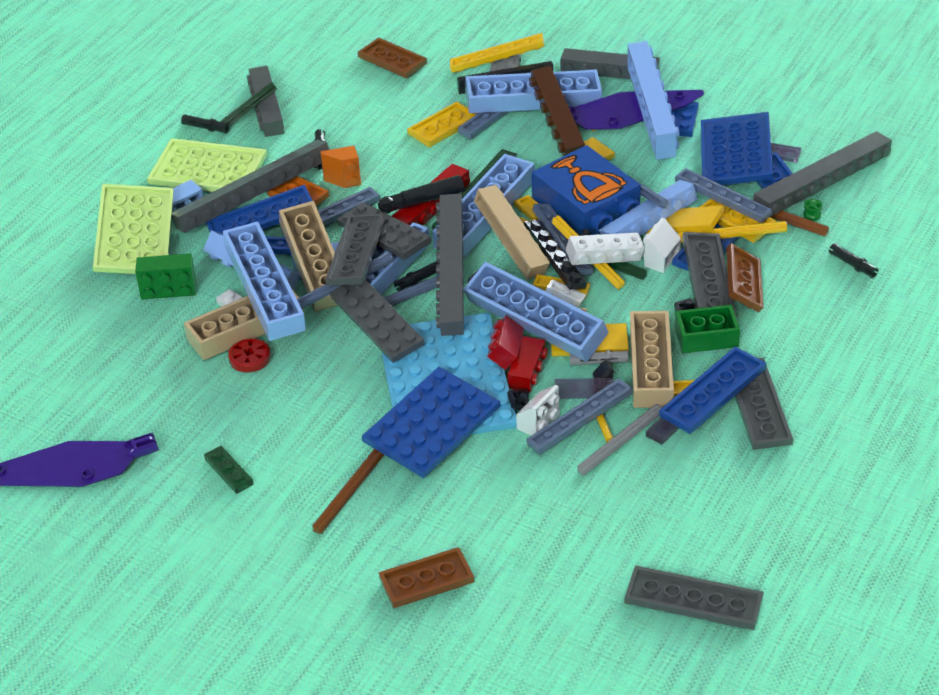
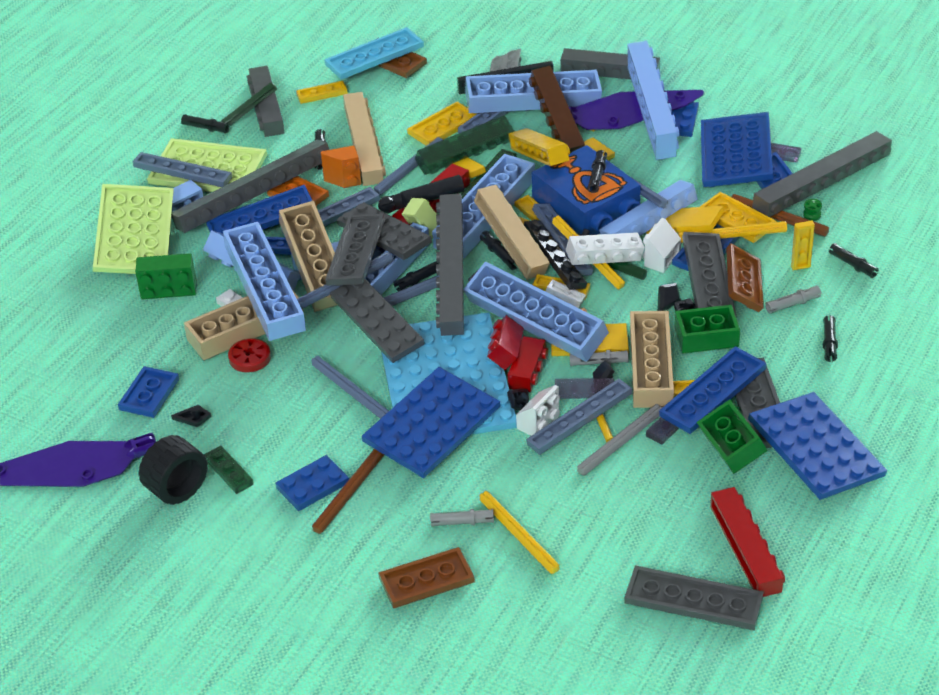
yellow plate [450,33,544,73] -> none
sand blue tile [675,168,773,223] -> none
none -> blue plate [118,366,179,418]
none -> sand blue plate [133,152,232,187]
none -> black tyre [138,435,208,505]
none -> black piece [171,405,212,427]
none -> blue plate [275,455,349,512]
none -> yellow tile [296,81,348,104]
none -> sand blue axle [311,356,389,419]
none -> medium azure plate [324,27,424,80]
none -> tan brick [343,92,386,186]
none -> sand blue axle [374,137,444,195]
none -> yellowish green brick [402,198,438,239]
none -> clear green brick [415,115,514,175]
none -> light grey pin [430,509,494,527]
none -> yellow tile [453,157,486,178]
none -> yellow axle [479,491,560,574]
none -> black pin [480,231,517,270]
none -> yellow brick [508,128,570,166]
none -> black pin [587,150,607,193]
none -> black piece [657,283,681,311]
none -> green brick [696,399,768,474]
none -> red brick [710,487,785,597]
none -> blue plate [748,392,887,500]
none -> light grey pin [765,285,821,314]
none -> yellow tile [791,220,815,270]
none -> black pin [823,315,838,362]

